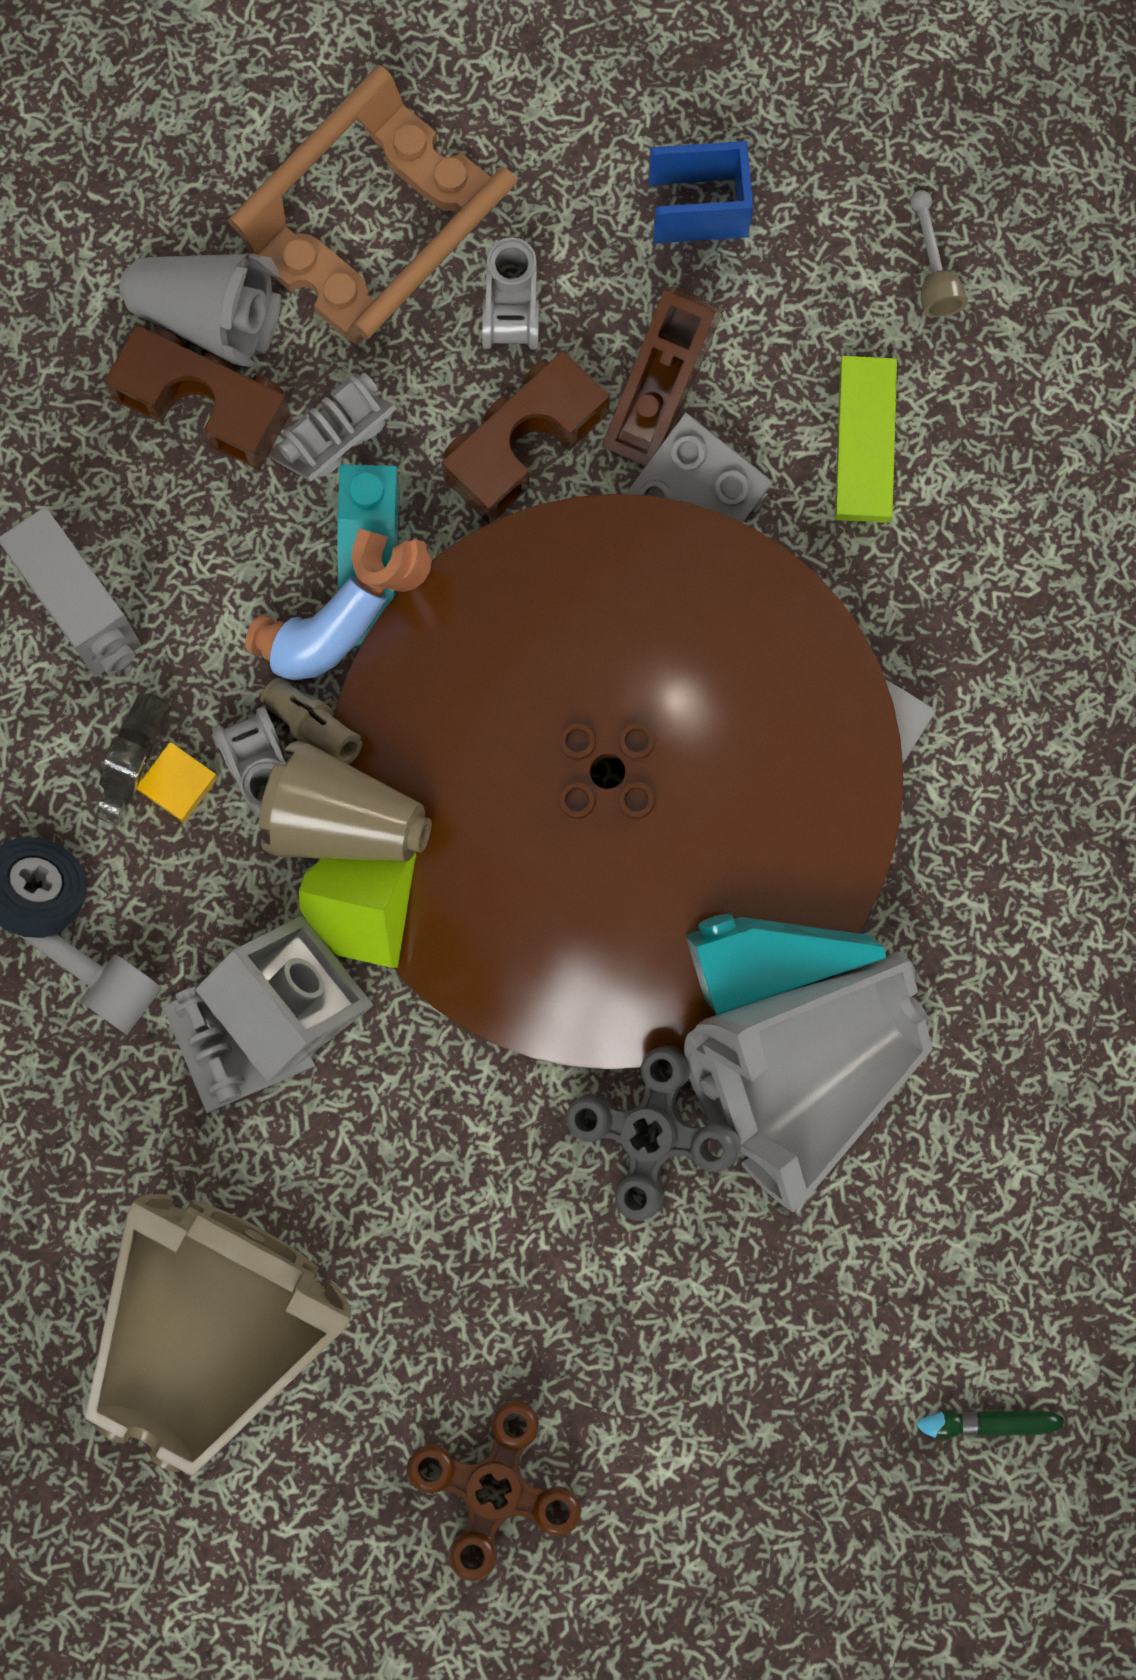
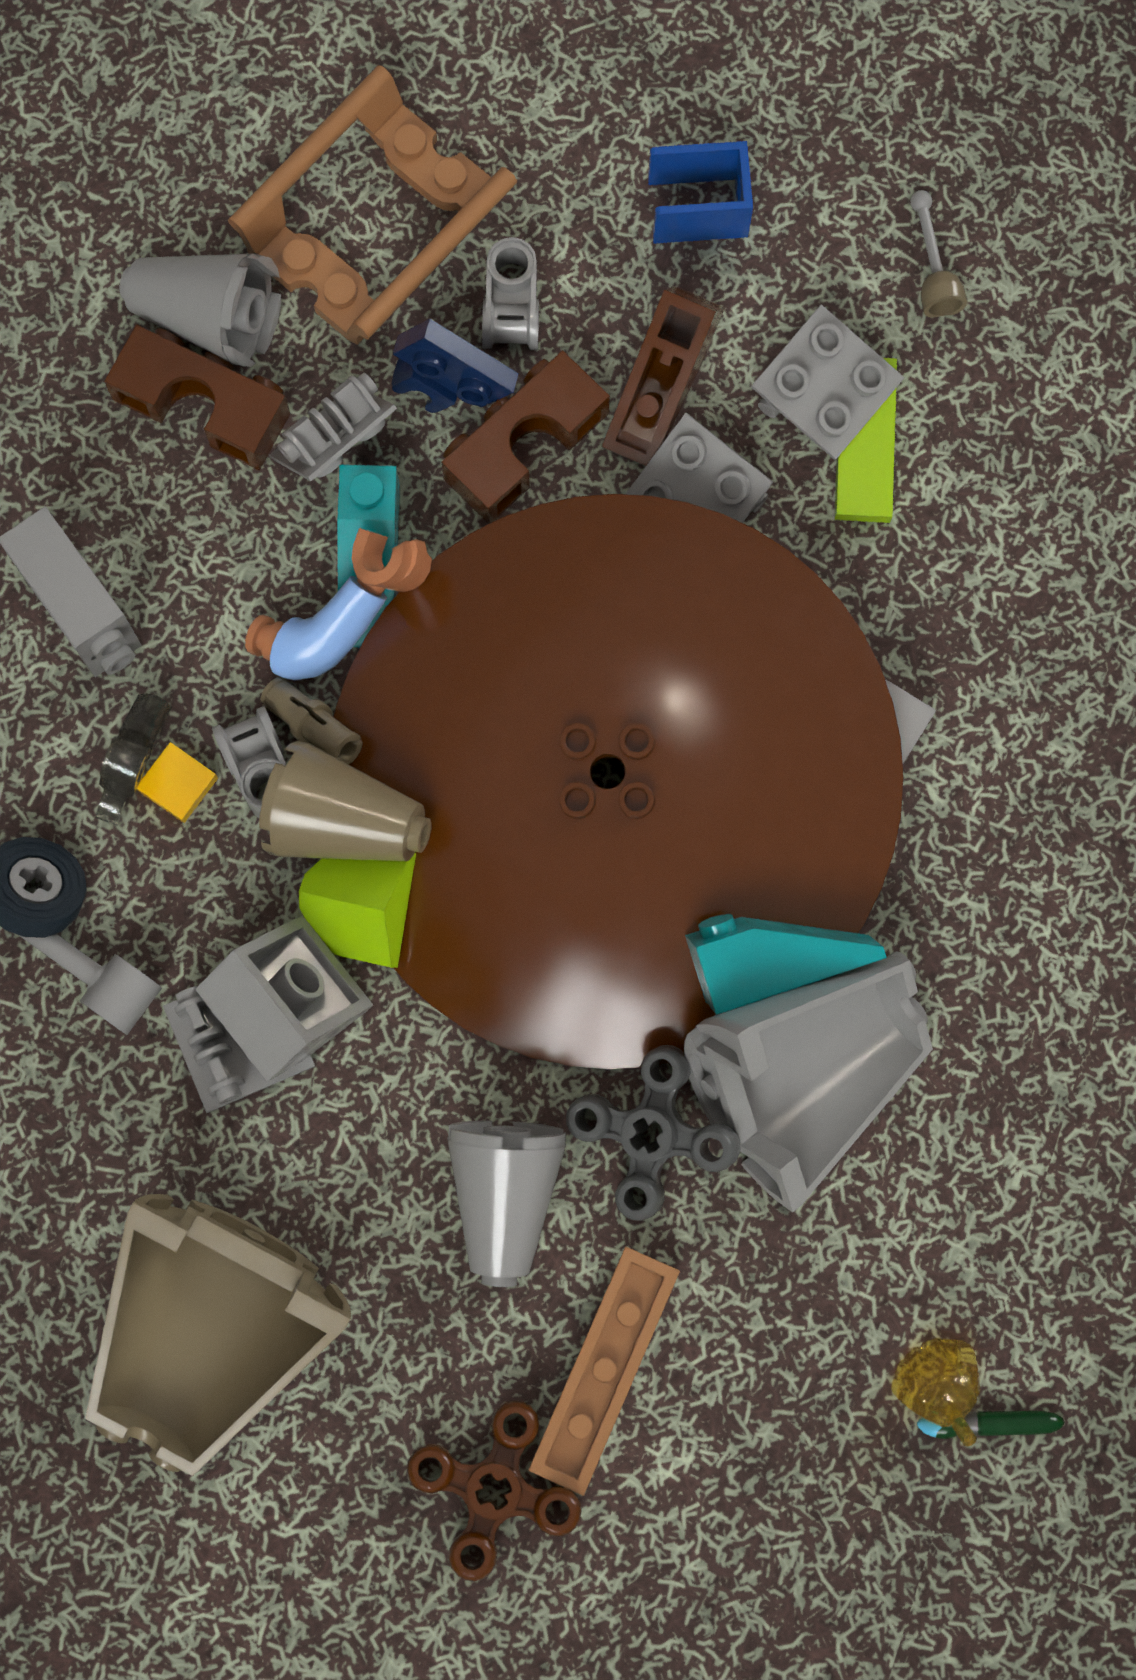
none -> dark blue plate [392,319,519,413]
none -> light grey cone [447,1120,566,1287]
none -> medium nougat plate [528,1246,680,1496]
none -> light grey hinge [751,304,905,460]
none -> clear yellow piece [891,1338,980,1447]

